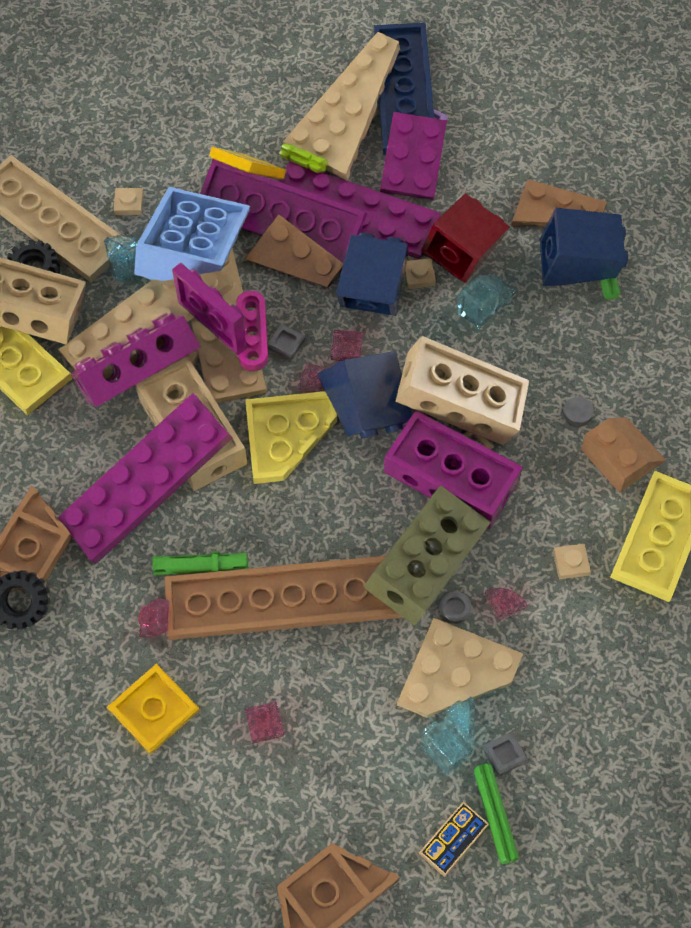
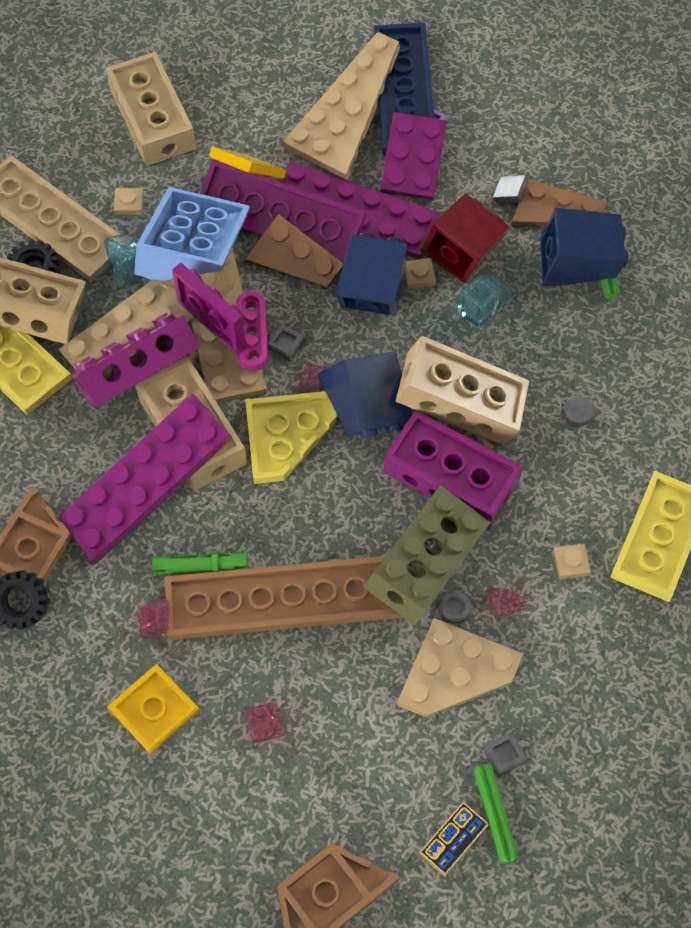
lime axle [279,144,328,173] -> none
clear pink plate [331,329,363,361] -> none
clear light blue slope [420,696,475,776] -> none
medium nougat slope [581,417,666,493] -> none
none -> tan brick [106,52,196,166]
none -> tile [493,175,529,204]

